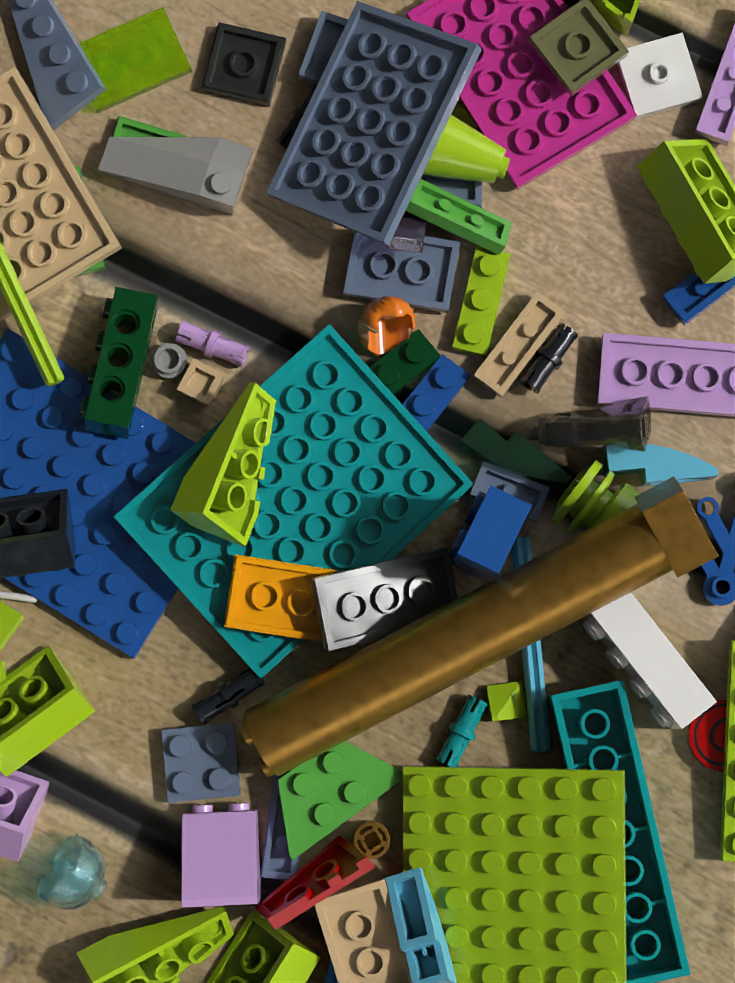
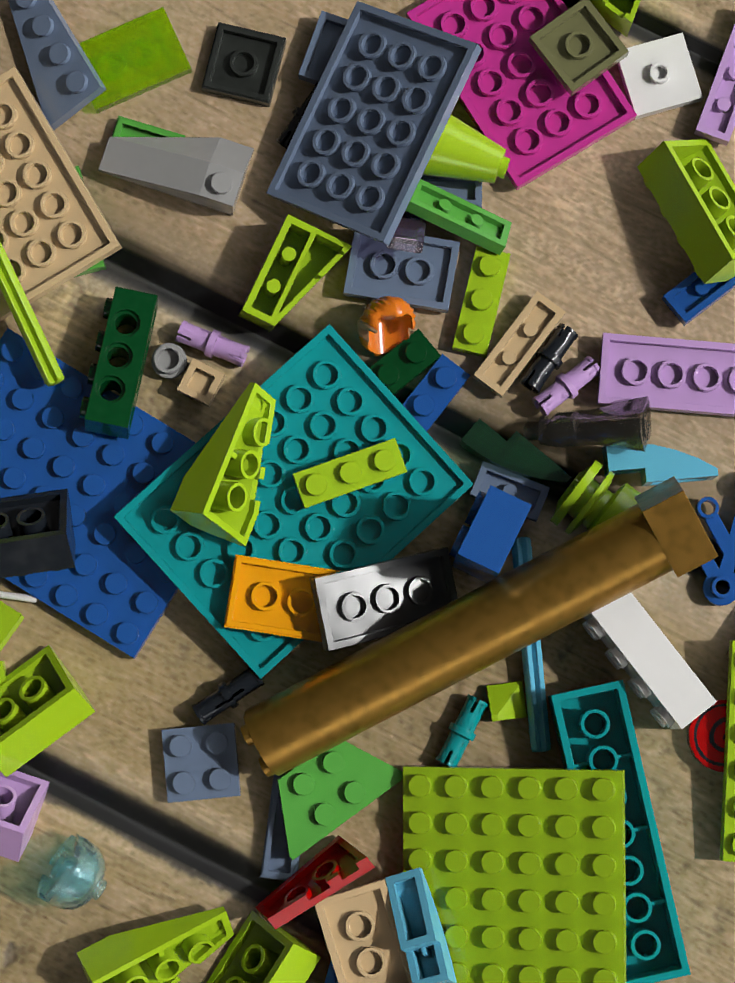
lavender slope [182,803,262,908] -> none
pearl gold wheel [354,820,390,859] -> none
none -> lime wedge [239,214,352,331]
none -> lime plate [292,438,407,509]
none -> lavender pin [532,356,600,417]

